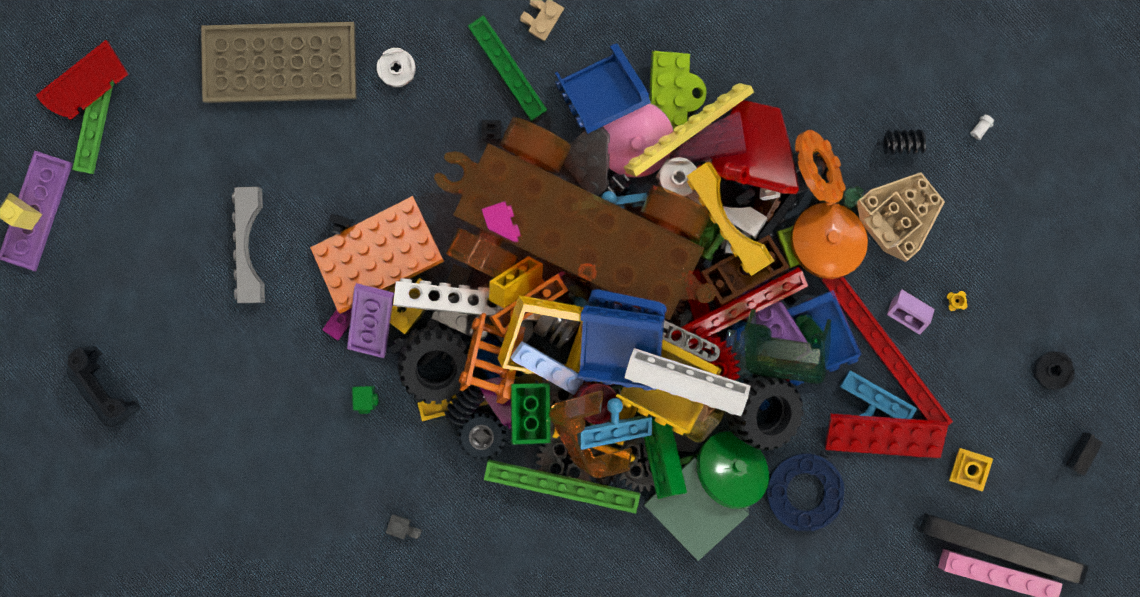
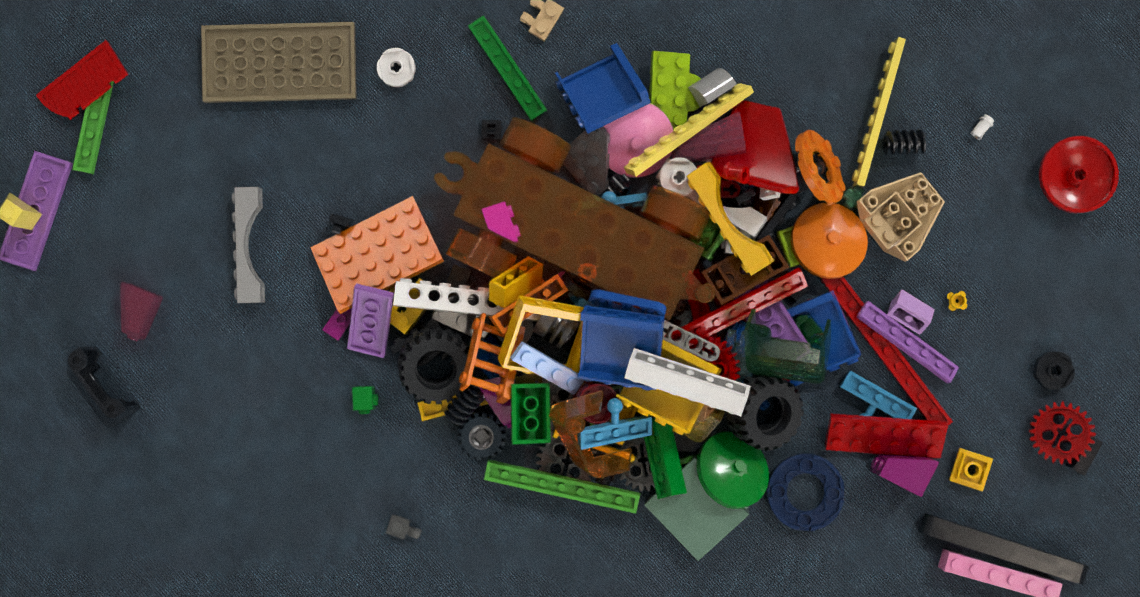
none -> clear pink slope [120,282,163,341]
none -> light grey brick [688,68,737,107]
none -> red beam [720,180,740,199]
none -> light yellow plate [852,37,906,188]
none -> medium lavender tile [856,301,959,384]
none -> magenta slope [871,454,939,497]
none -> red gear [1029,401,1096,465]
none -> red dish [1039,136,1119,213]

